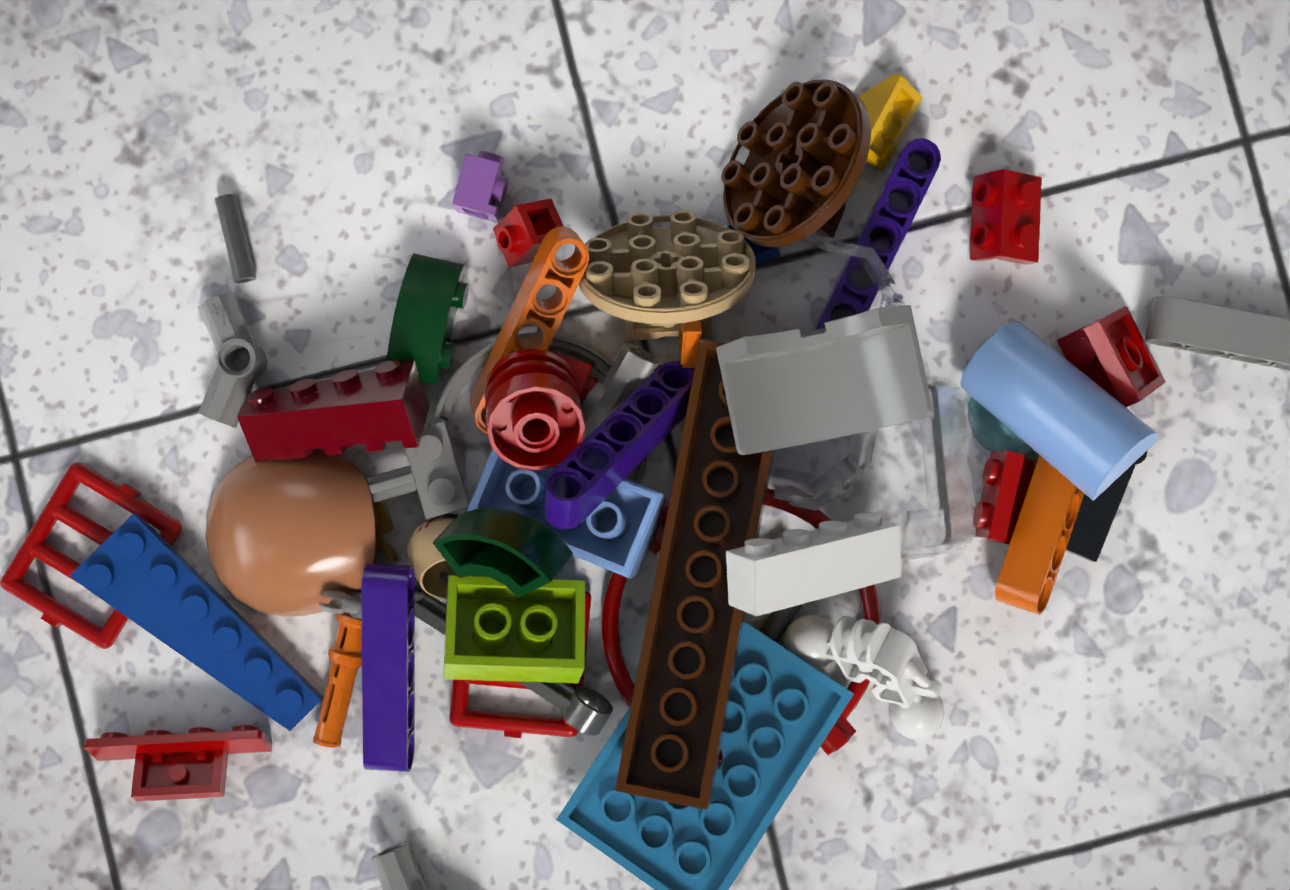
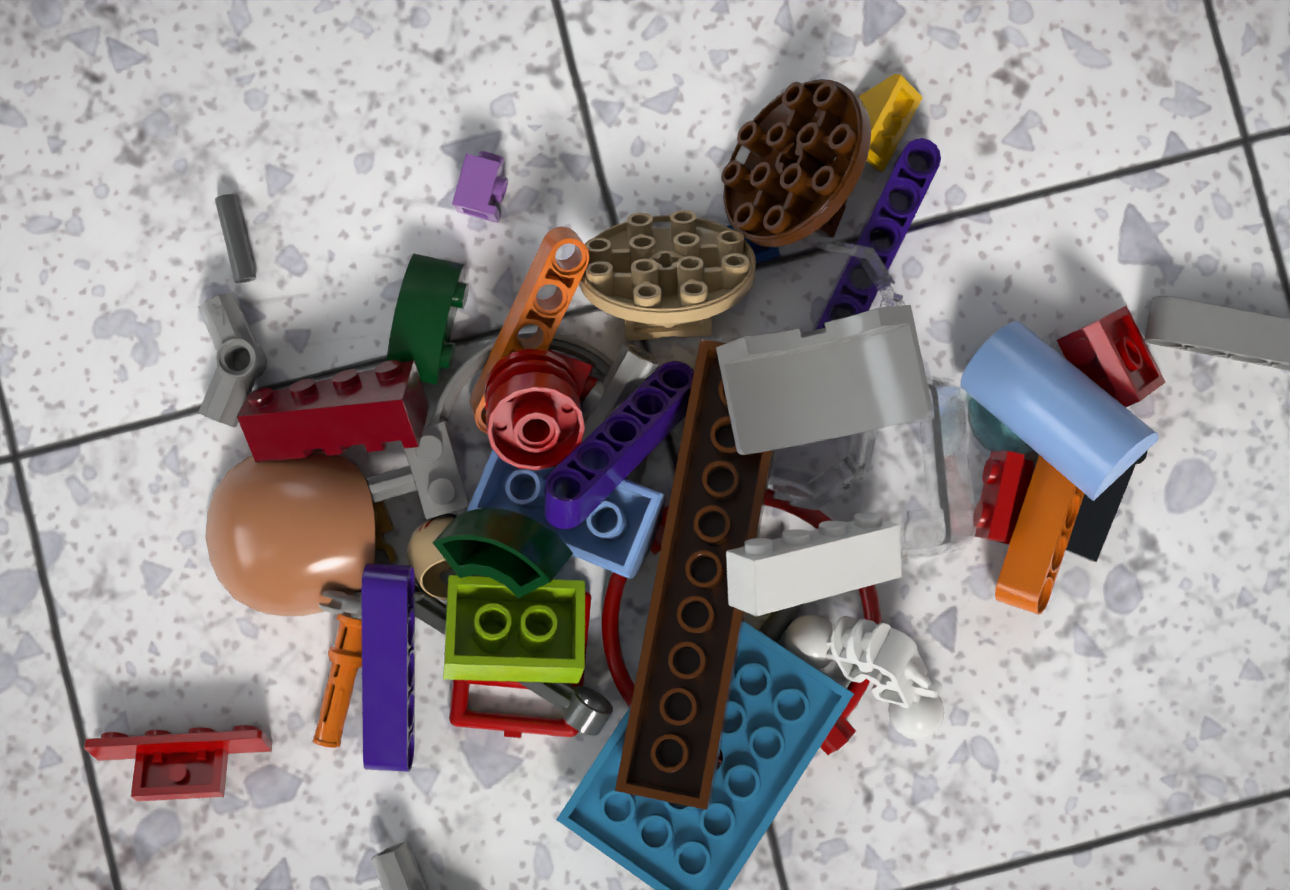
red bar [0,462,182,649] -> none
blue wing [69,513,323,731] -> none
red brick [493,198,564,268] -> none
orange tile [678,320,702,368] -> none
red bracket [970,169,1042,265] -> none

